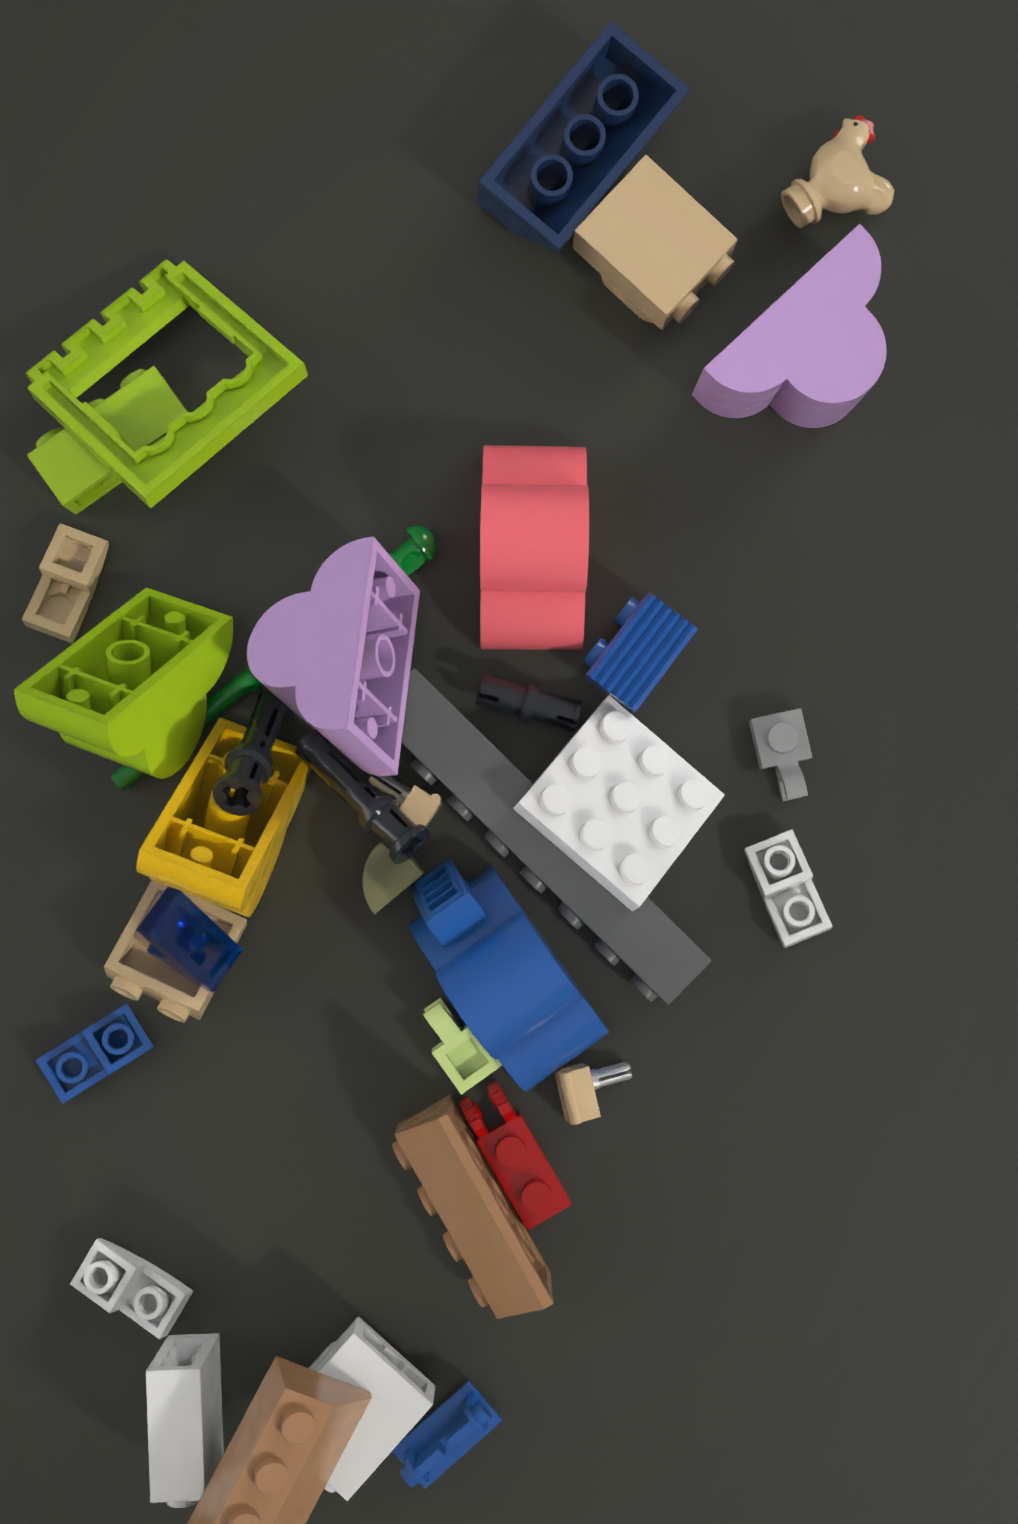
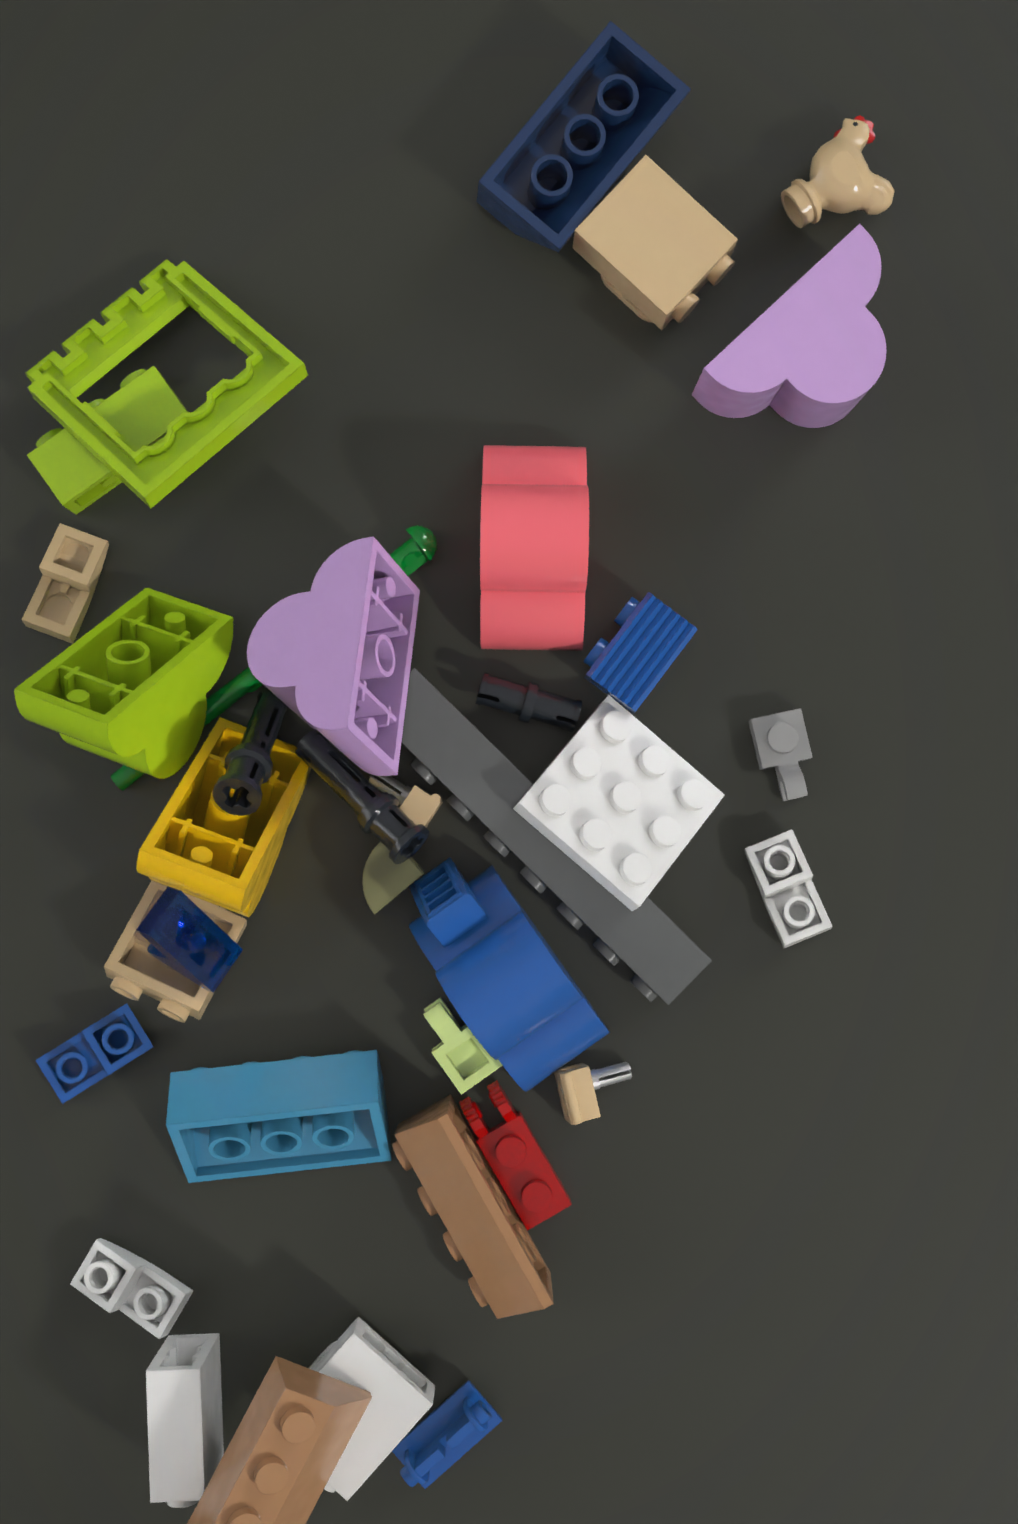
none -> dark azure slope [166,1050,392,1183]

